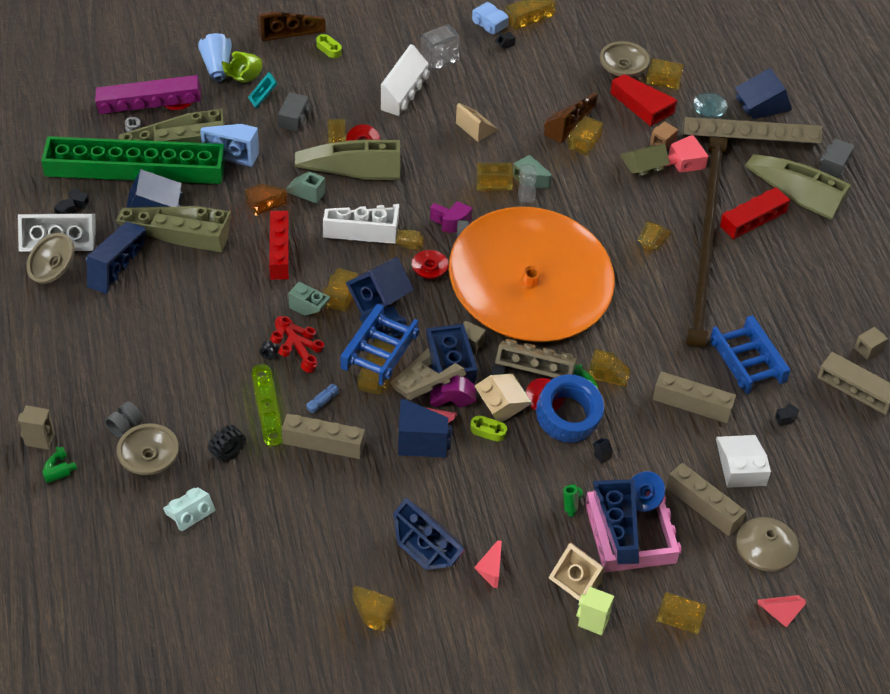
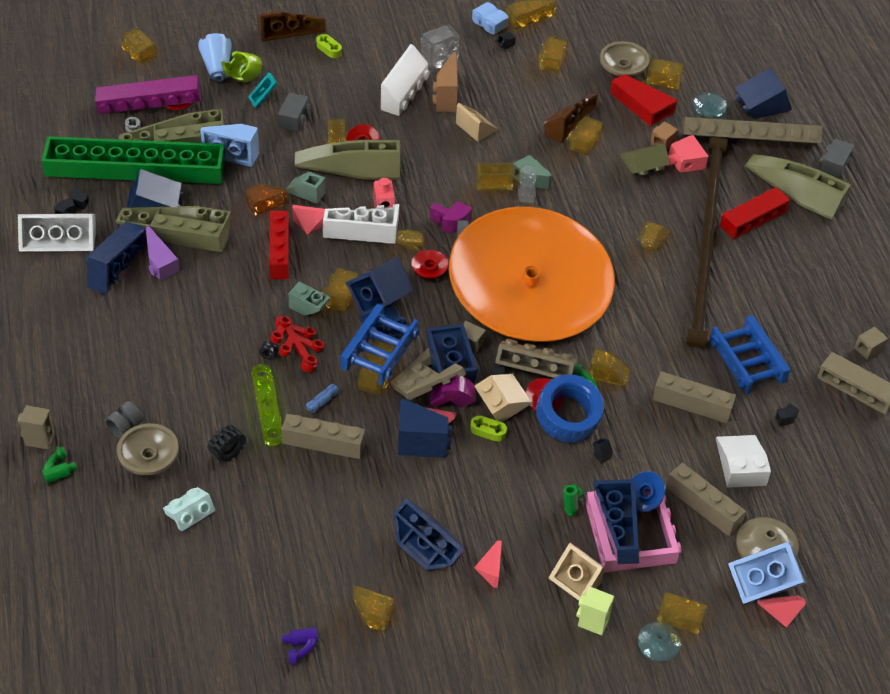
dark tan dish [26,233,75,284] -> none
none -> clear yellow brick [121,27,158,64]
none -> medium lavender slope [146,226,179,281]
none -> dark purple plant [282,627,318,665]
none -> coral slope [292,205,325,235]
none -> coral torso [373,178,395,208]
none -> medium nougat slope [433,52,458,112]
none -> clear yellow brick [538,36,568,73]
none -> clear light blue dish [637,622,681,661]
none -> light blue slope [728,542,805,604]

